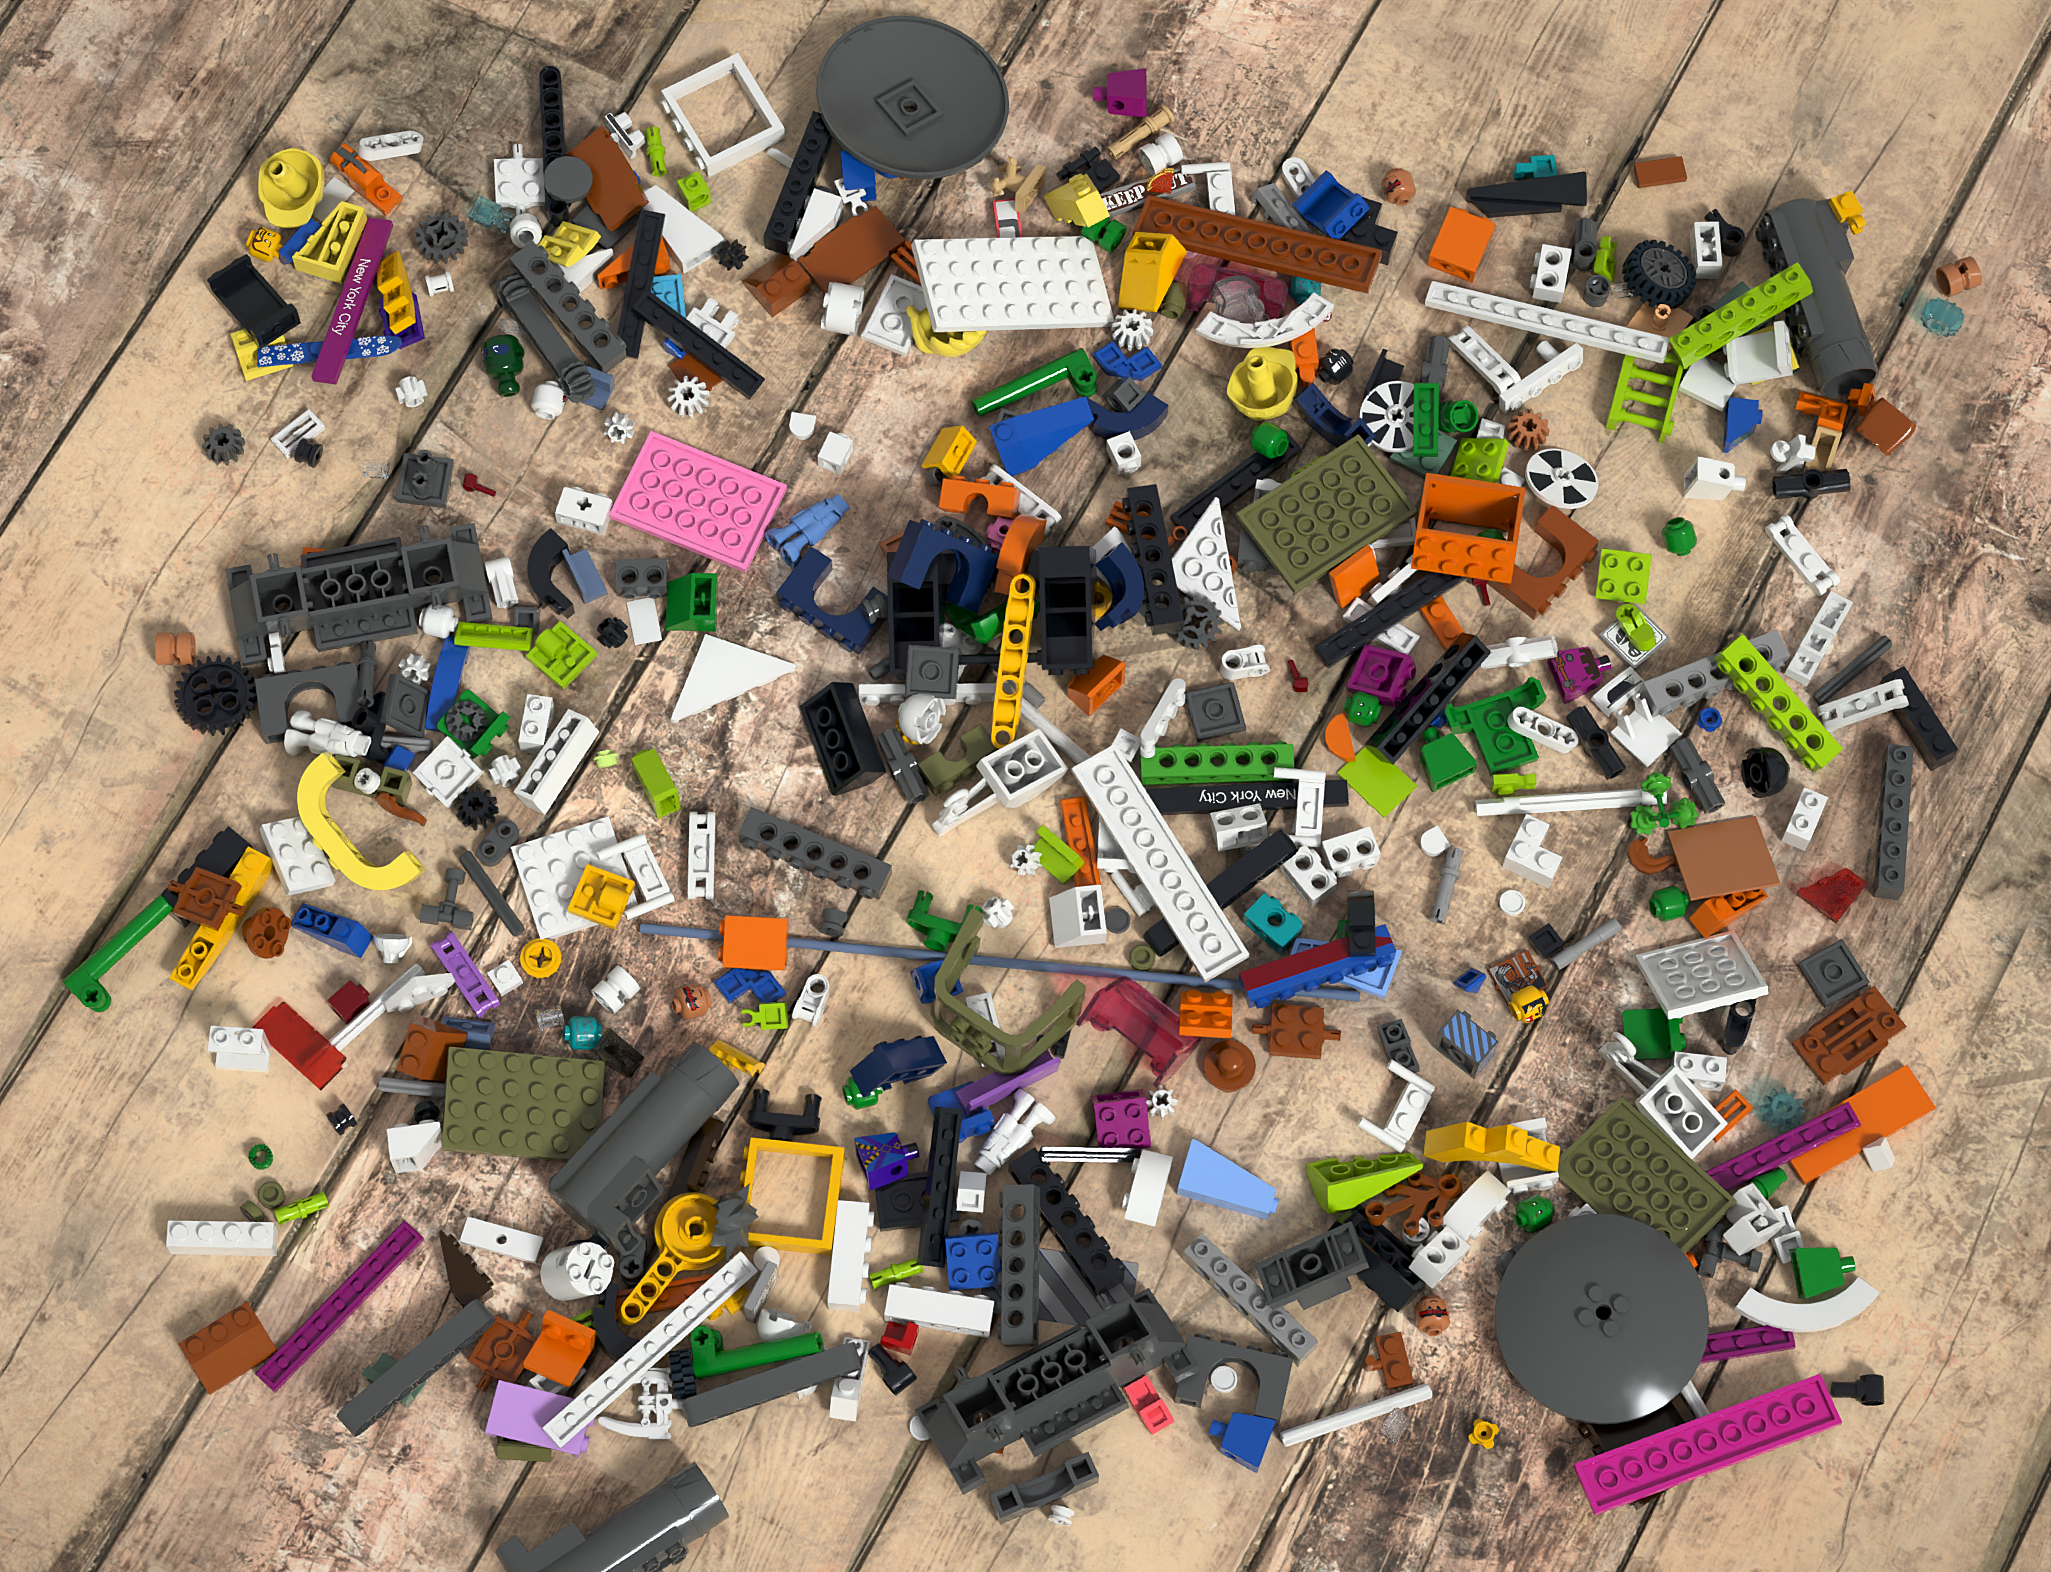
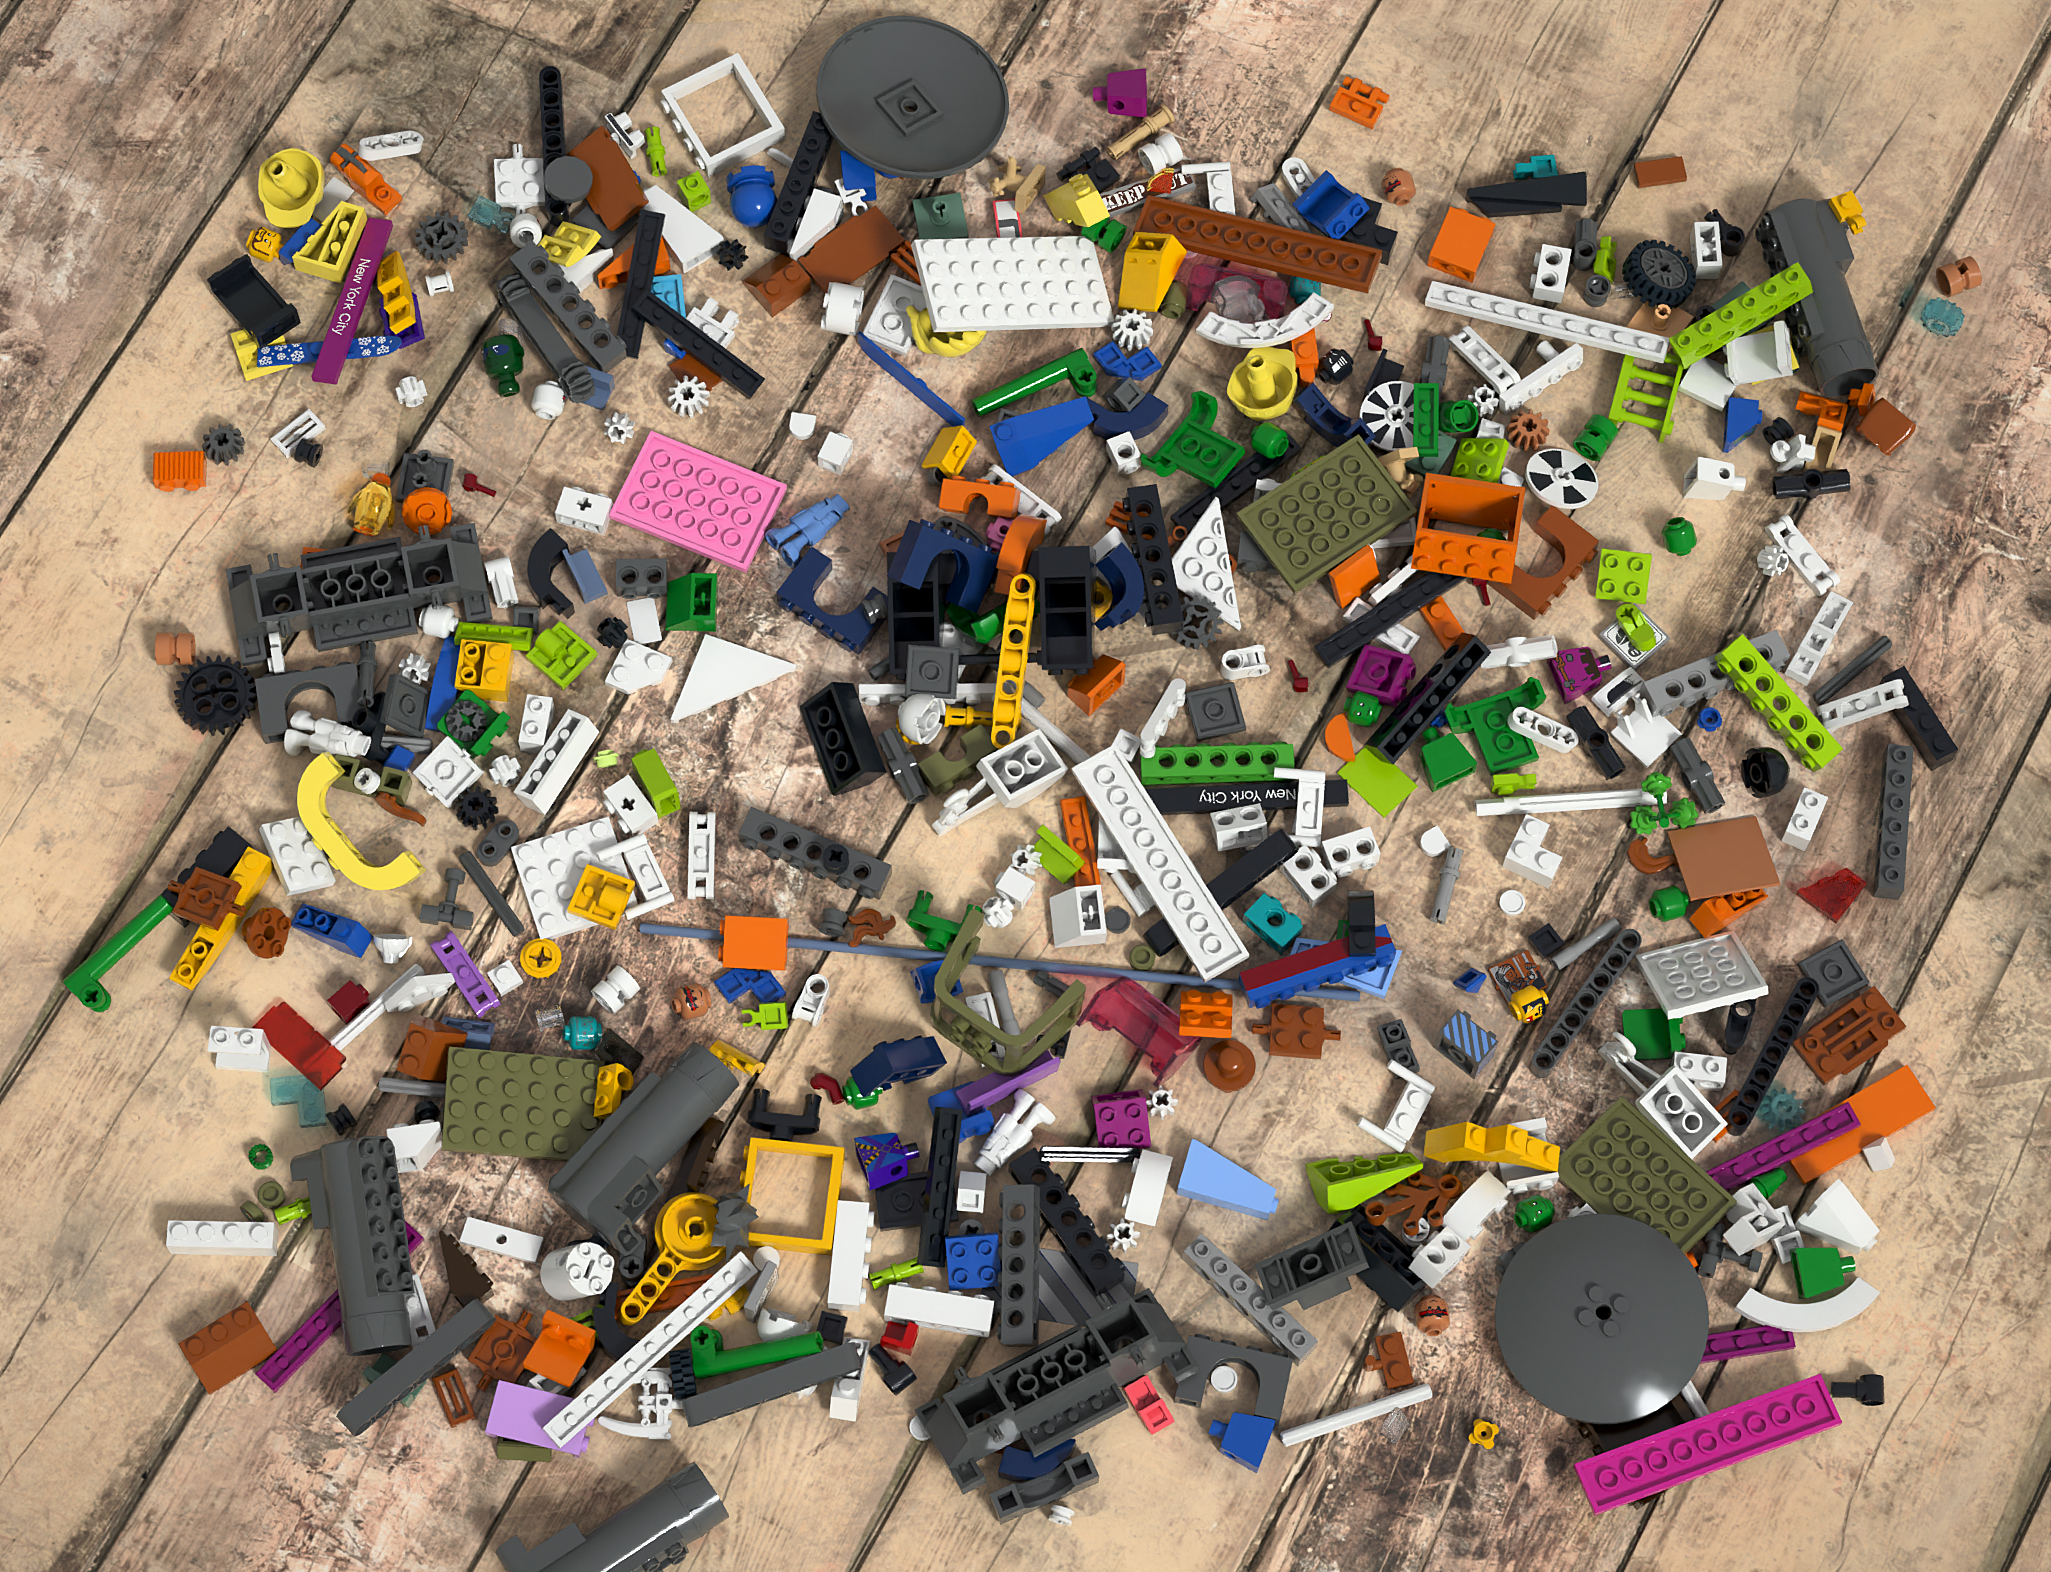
none -> orange brick [153,450,207,492]
none -> clear light blue plate [270,1072,327,1128]
none -> dark grey piece [290,1136,415,1356]
none -> clear yellow animal [347,473,395,537]
none -> orange tile [401,487,452,535]
none -> white plate [405,1274,436,1349]
none -> dark orange tile [432,1368,477,1428]
none -> yellow slope [454,639,514,702]
none -> yellow plate [593,1063,634,1120]
none -> white brick [603,775,659,837]
none -> white plate [605,639,673,695]
none -> blue tile [726,165,777,228]
none -> dark red arm [810,1072,845,1105]
none -> black plate [817,1311,848,1345]
none -> black wheel [823,844,849,875]
none -> dark orange piece [848,909,896,947]
none -> blue piece [857,331,965,427]
none -> sand green tile [912,193,969,240]
none -> yellow pin [944,704,1022,729]
none -> light grey piece [988,970,1021,1035]
none -> white brick [994,866,1035,911]
none -> dark blue arch [998,1438,1076,1483]
none -> dark grey axle [1033,970,1069,998]
none -> white gear [1107,1219,1140,1254]
none -> green piece [1140,391,1246,488]
none -> orange plate [1329,76,1390,130]
none -> dark red hand [1364,319,1382,351]
none -> tan piece [1377,447,1424,498]
none -> white gear [1467,384,1499,417]
none -> dark grey beam [1530,929,1642,1078]
none -> green wheel [1573,414,1619,461]
none -> black beam [1725,977,1819,1136]
none -> white gear [1757,545,1789,576]
none -> black wheel [1762,417,1794,446]
none -> white slope [1794,1179,1880,1255]

